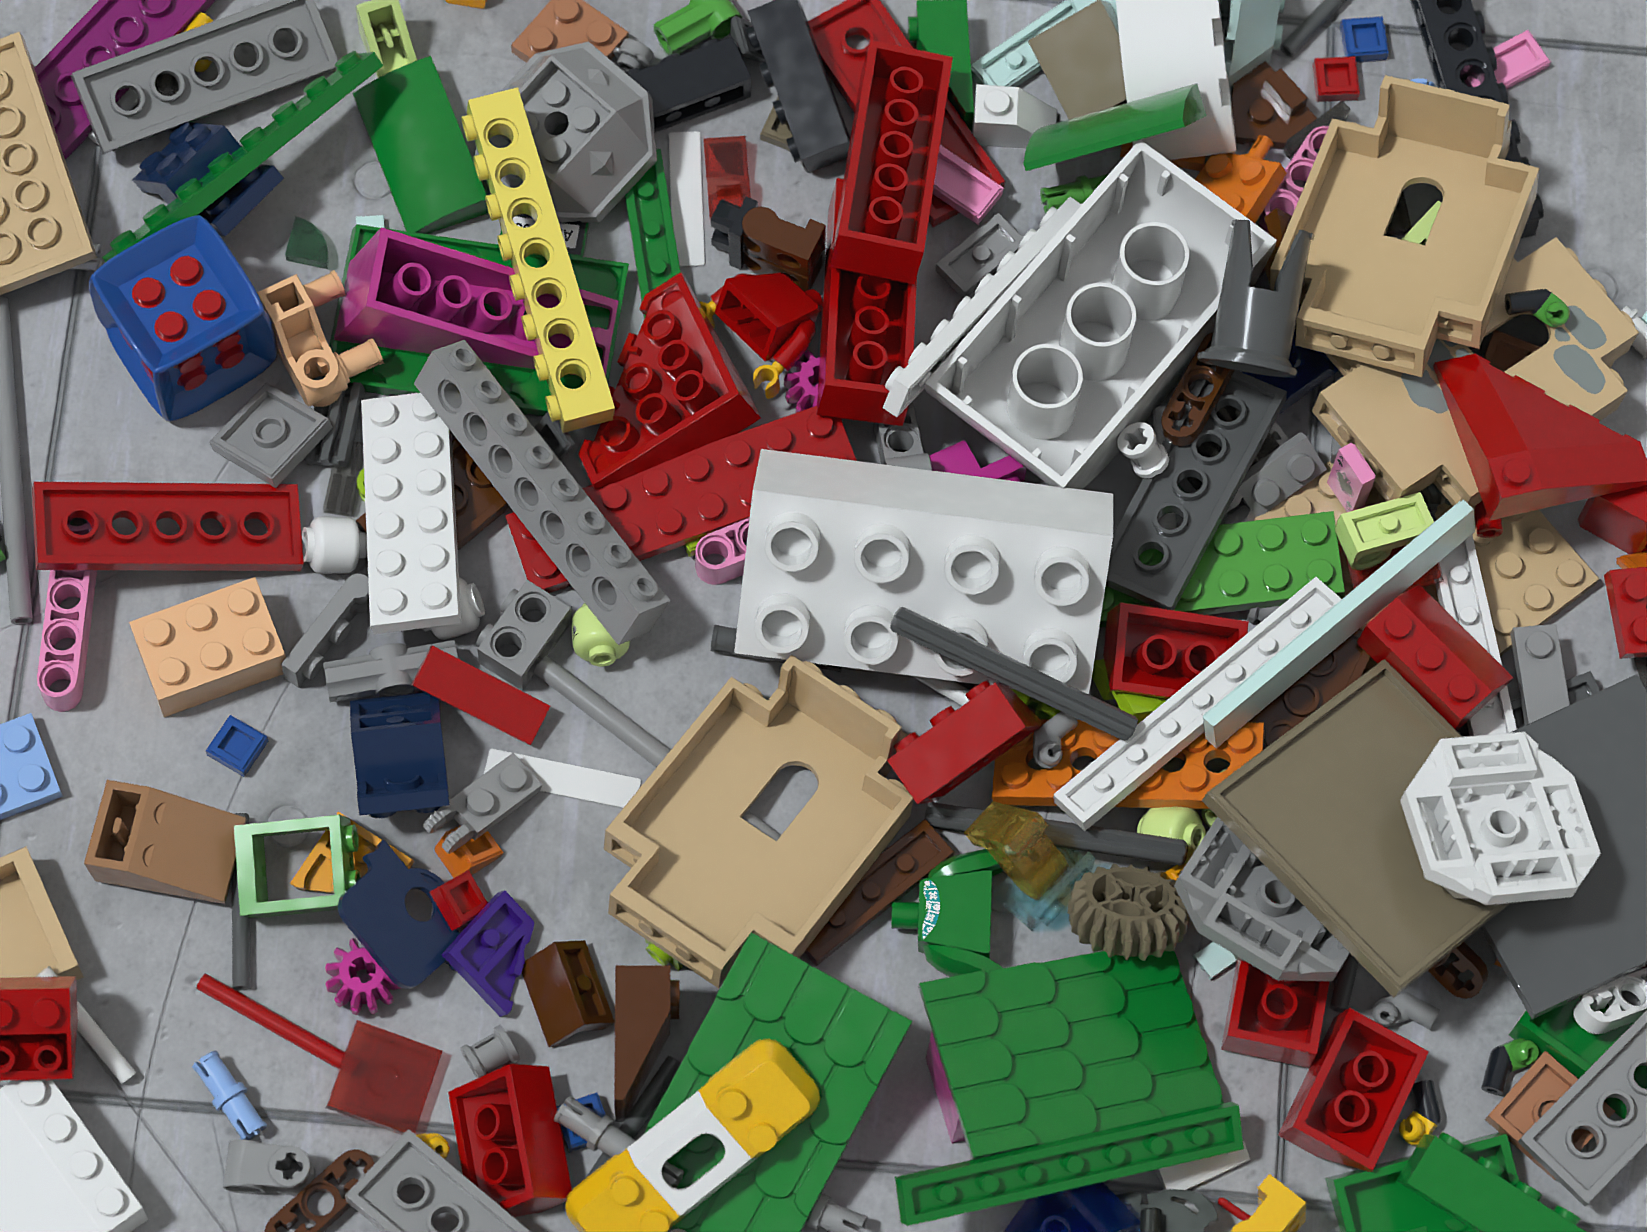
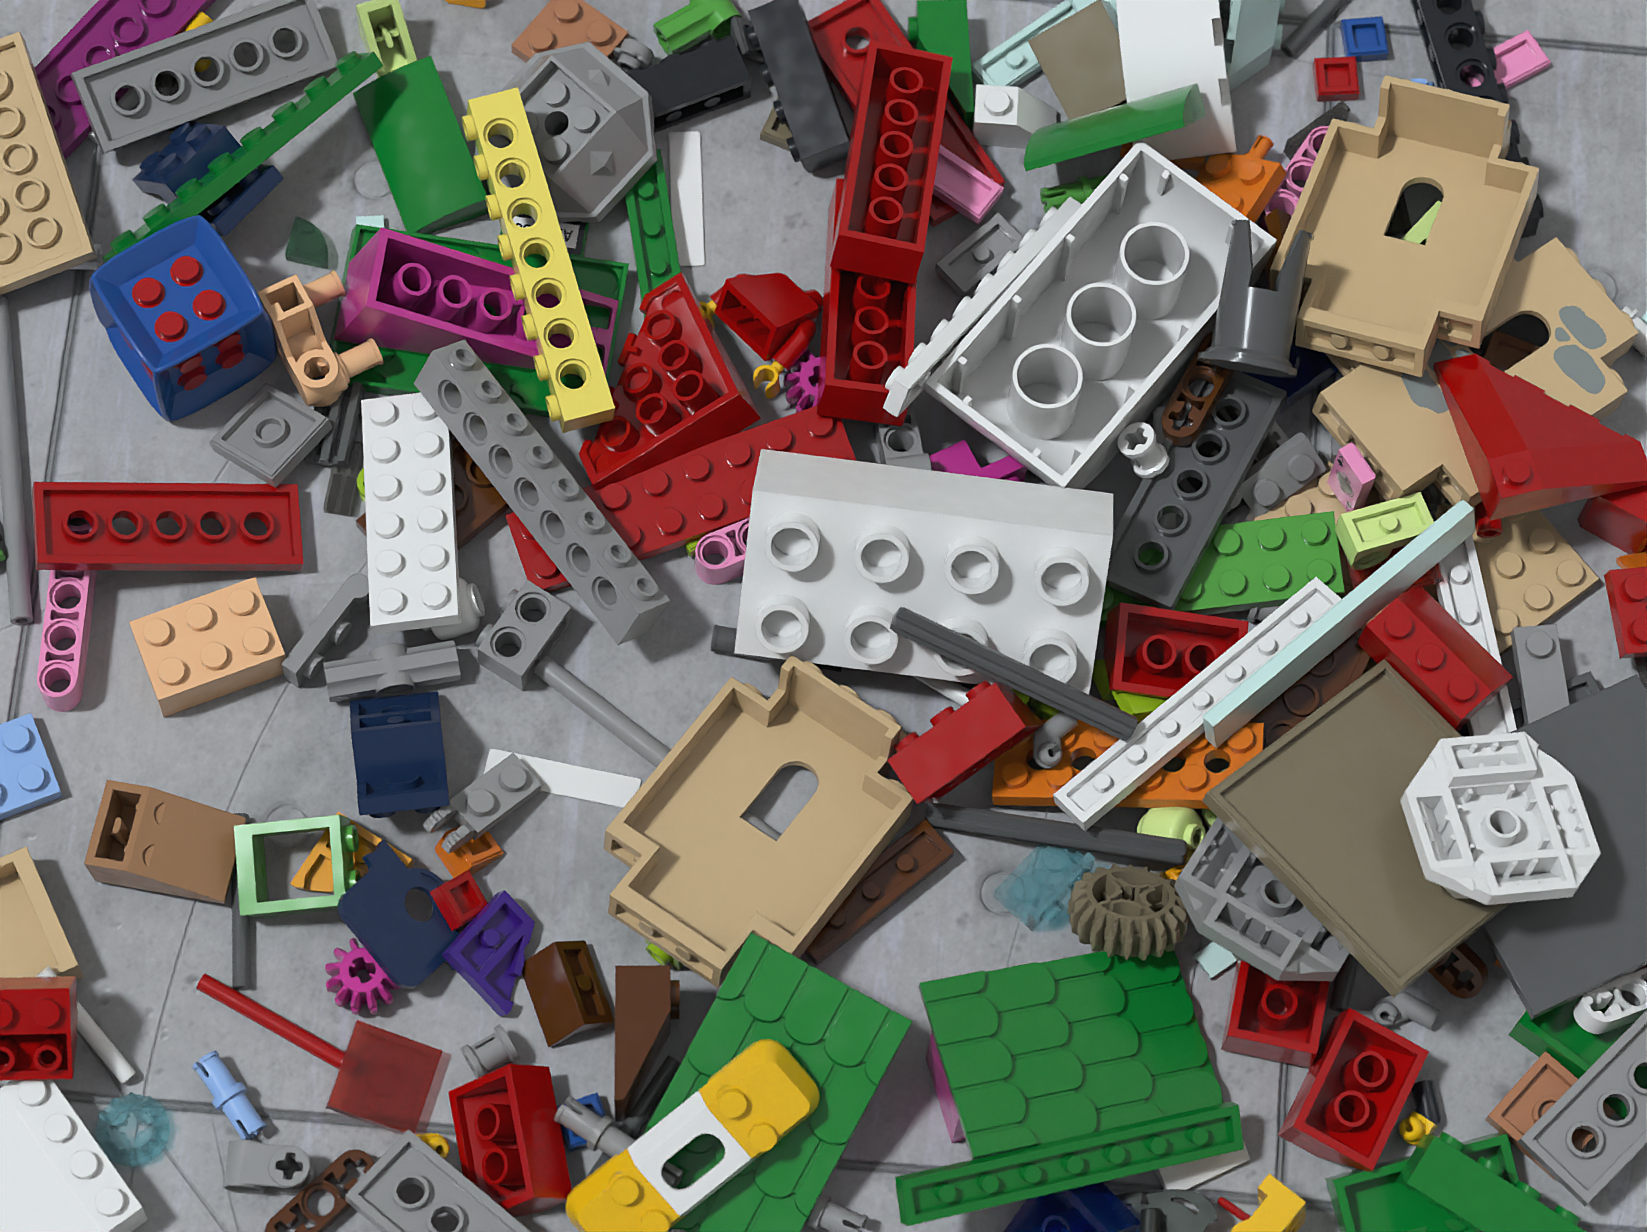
blue tile [206,715,269,777] -> none
white head [302,516,367,574] -> none
red tile [411,645,551,745] -> none
dark grey slope [534,412,575,461] -> none
yellowish green head [571,603,630,667] -> none
clear red slope [703,136,751,221] -> none
reddish brown hips [711,197,826,291] -> none
green torso [891,838,1021,977] -> none
clear yellow tile [964,801,1069,900] -> none
reddish brown plate [1231,61,1319,150] -> none
arm [1481,1038,1539,1095] -> none
arm [1505,289,1570,327] -> none
none -> clear light blue gear [95,1092,170,1166]

